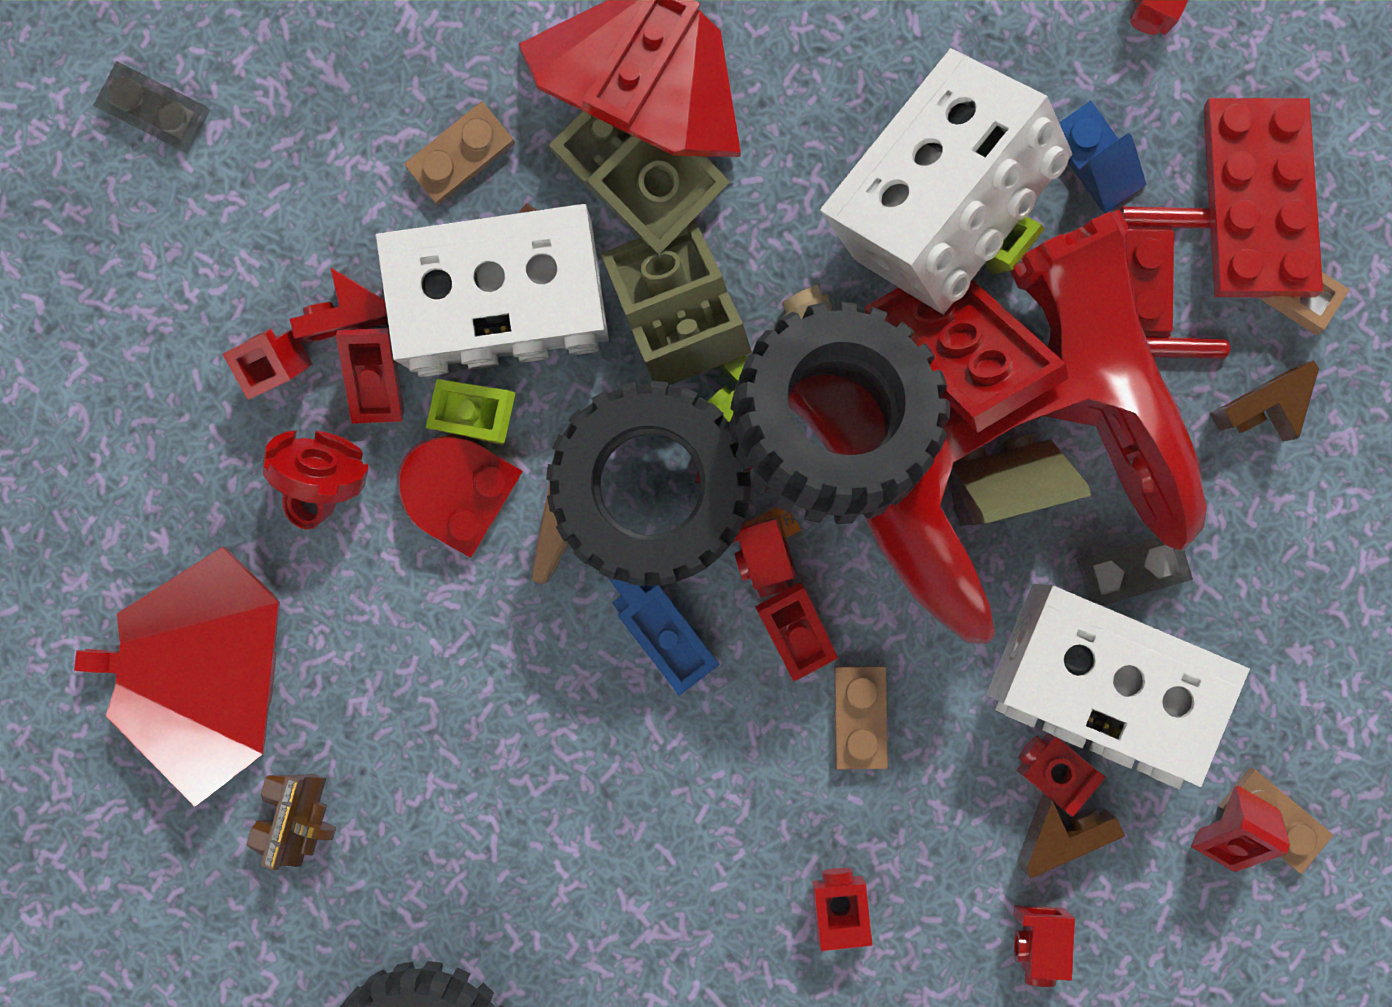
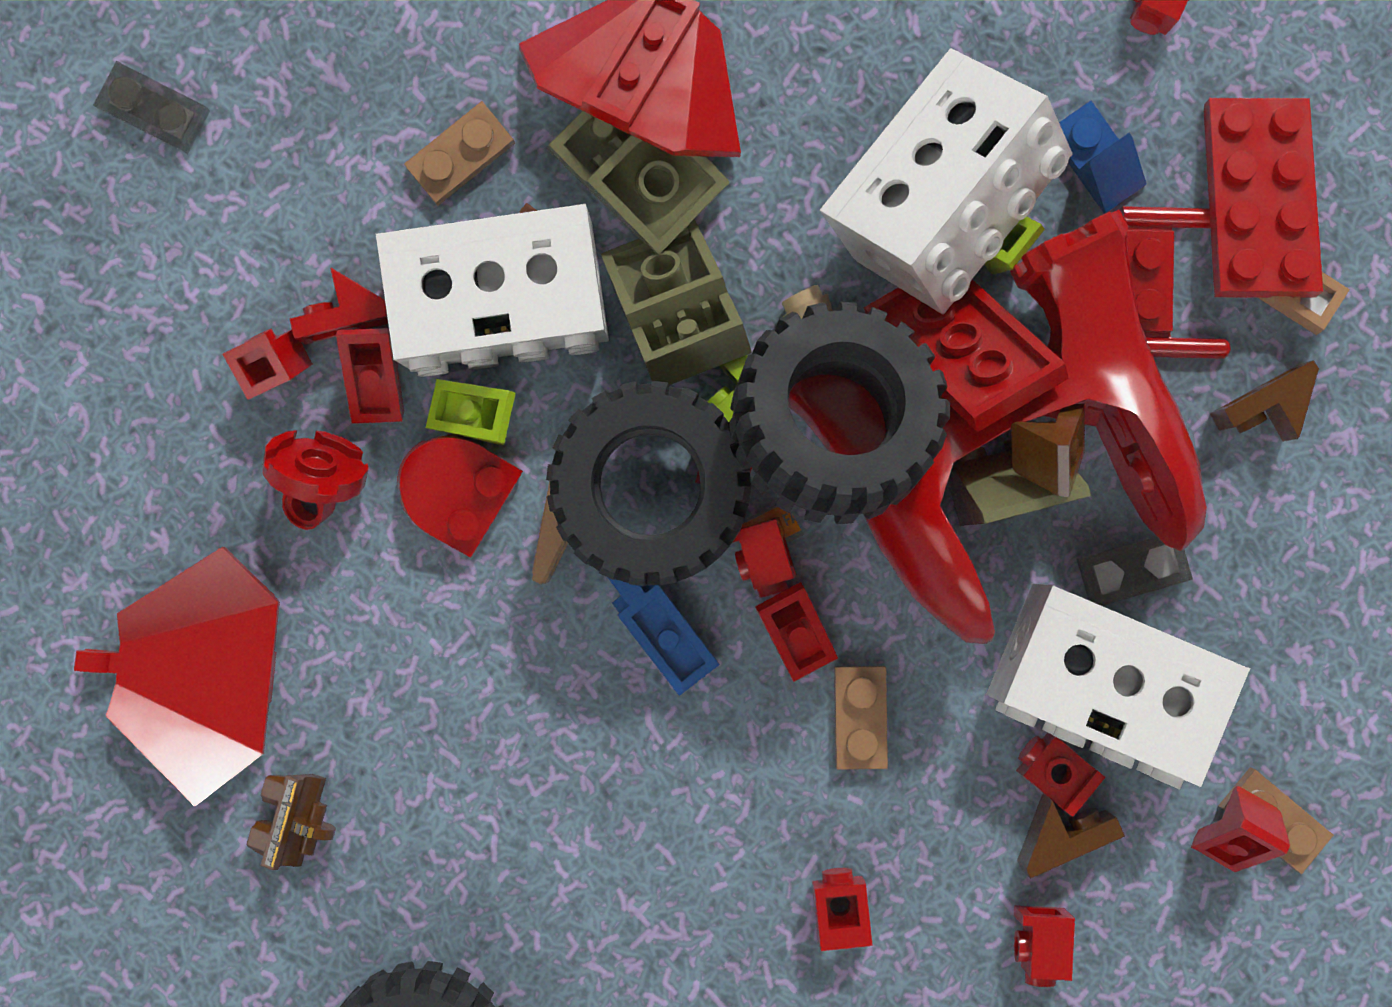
none -> reddish brown slope [1011,403,1085,497]

